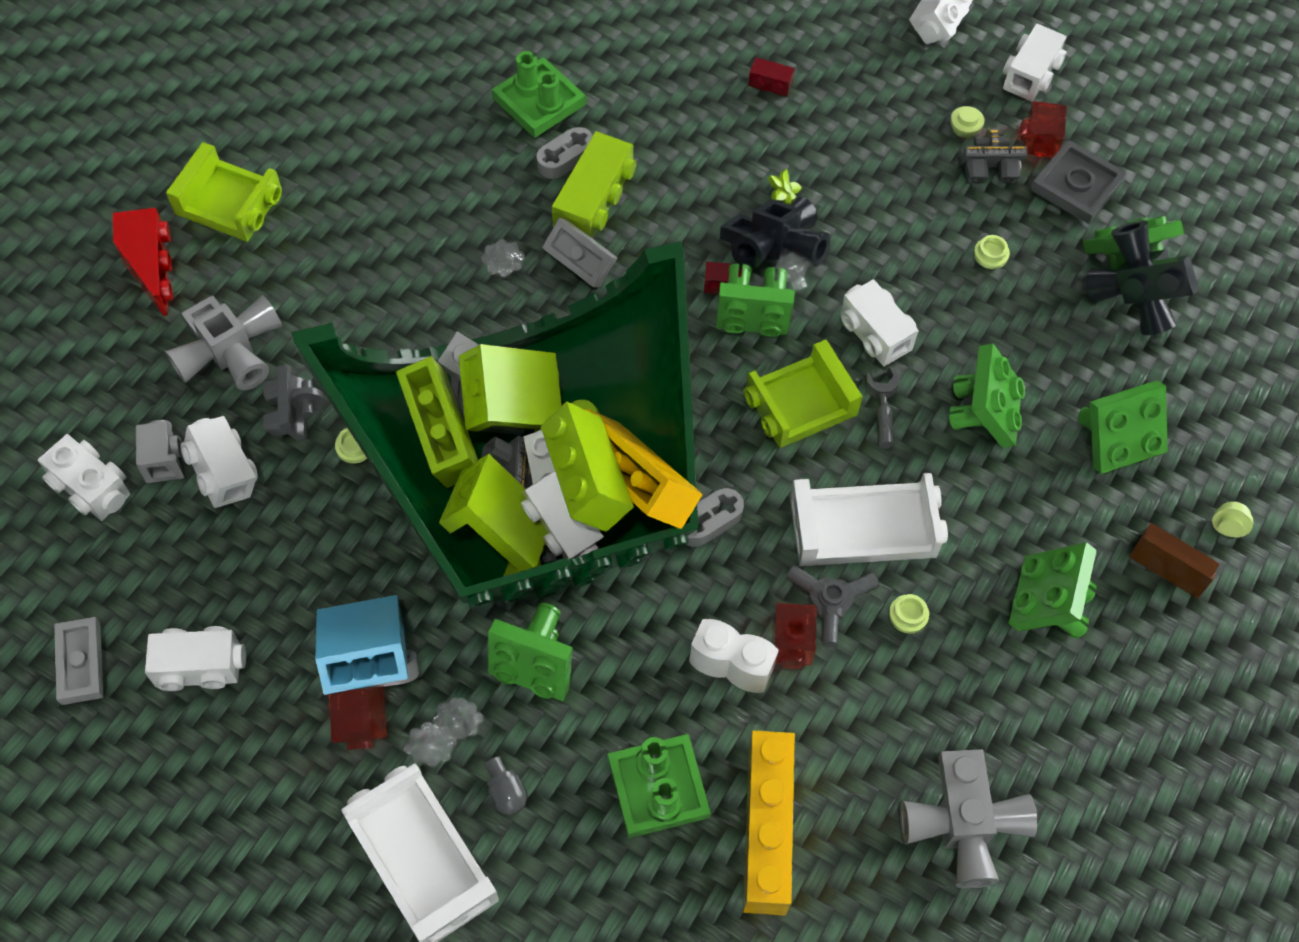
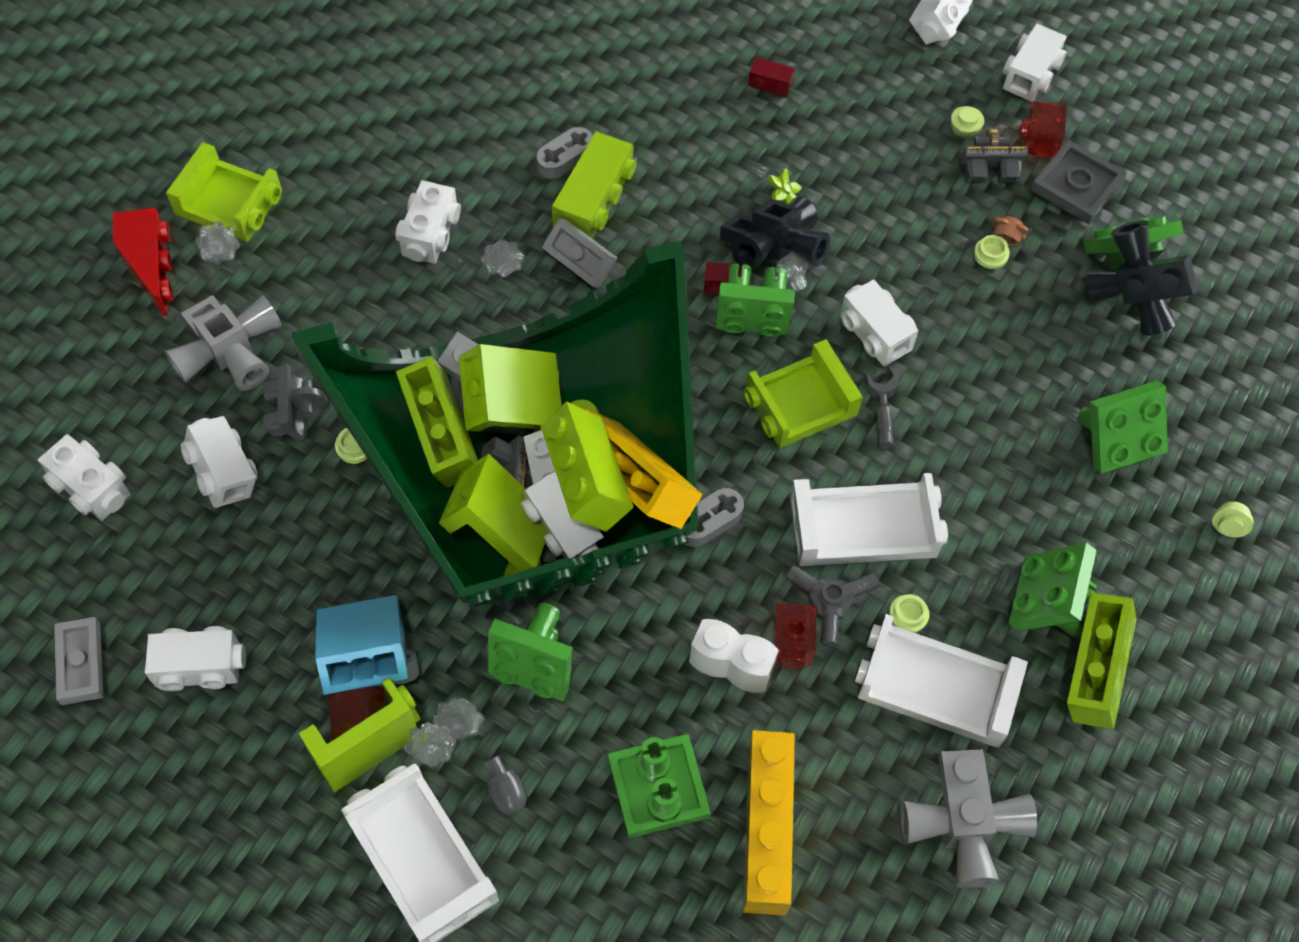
light grey brick [136,420,185,483] -> none
bright green plate [492,51,586,138] -> none
bright green plate [949,344,1025,448] -> none
reddish brown panel [1129,523,1220,599] -> none
none -> clear plant [195,221,240,265]
none -> lime panel [298,677,421,793]
none -> white brick [396,180,461,264]
none -> white panel [855,614,1028,748]
none -> nougat plate [992,216,1028,246]
none -> lime brick [1067,592,1137,729]

